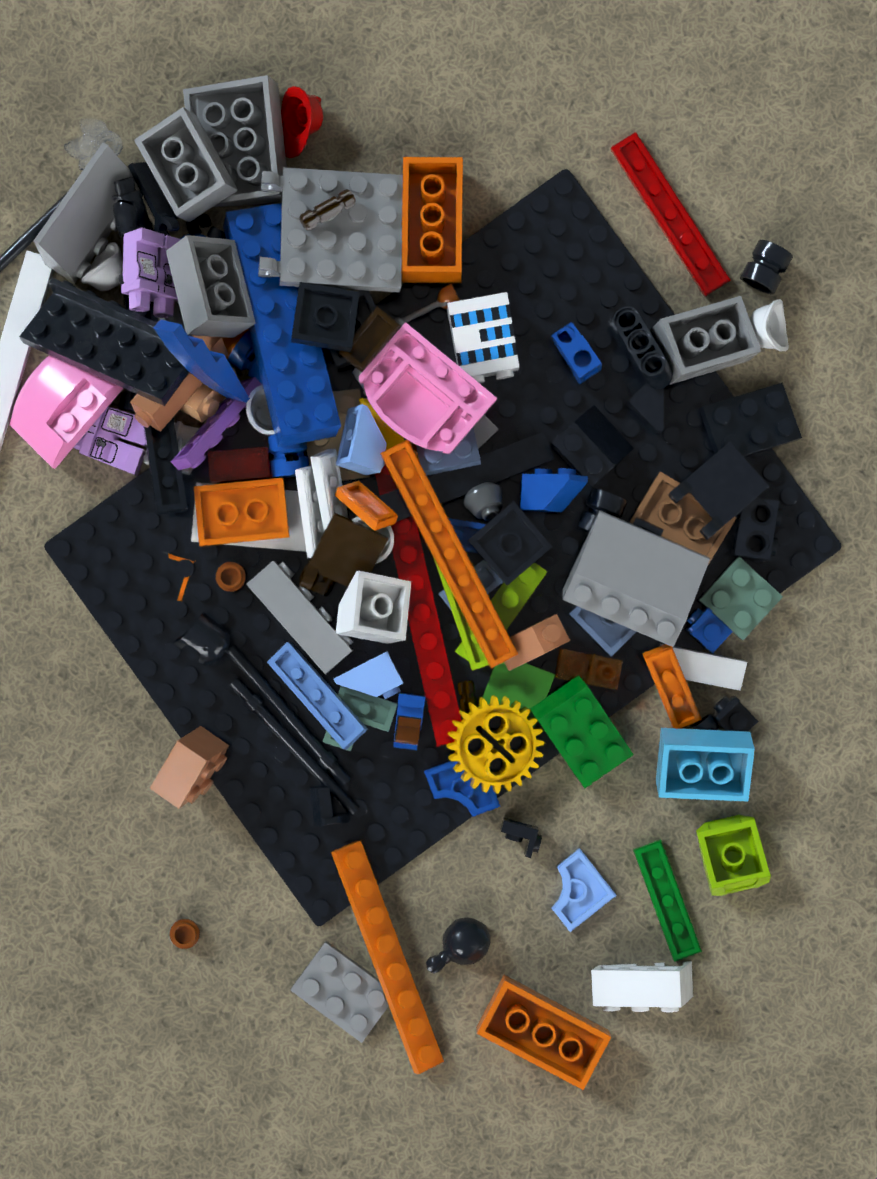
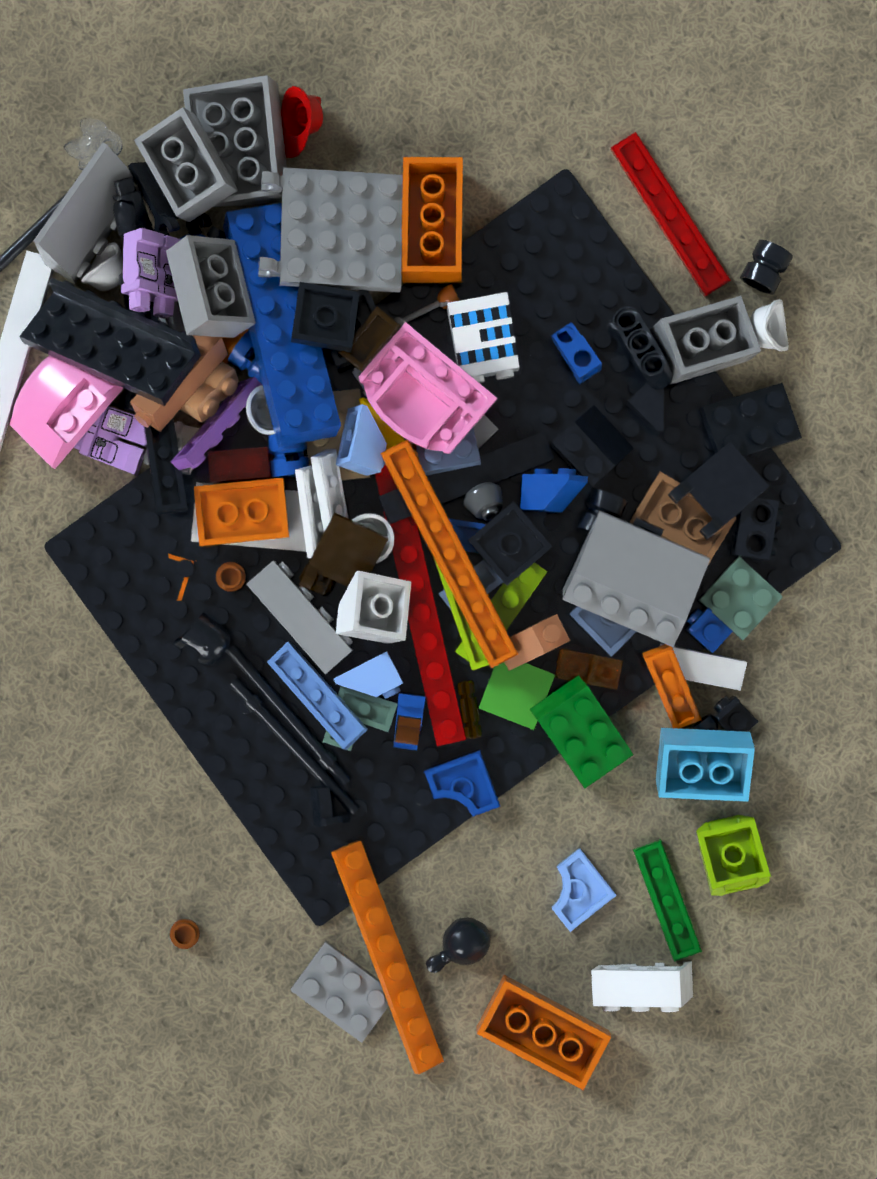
nougat brick [150,726,229,809] -> none
blue slope [153,320,250,403] -> none
dark brown axle [300,189,356,230] -> none
orange tile [335,480,398,531] -> none
yellow gear [446,695,544,794] -> none
black bracket [500,817,542,858] -> none

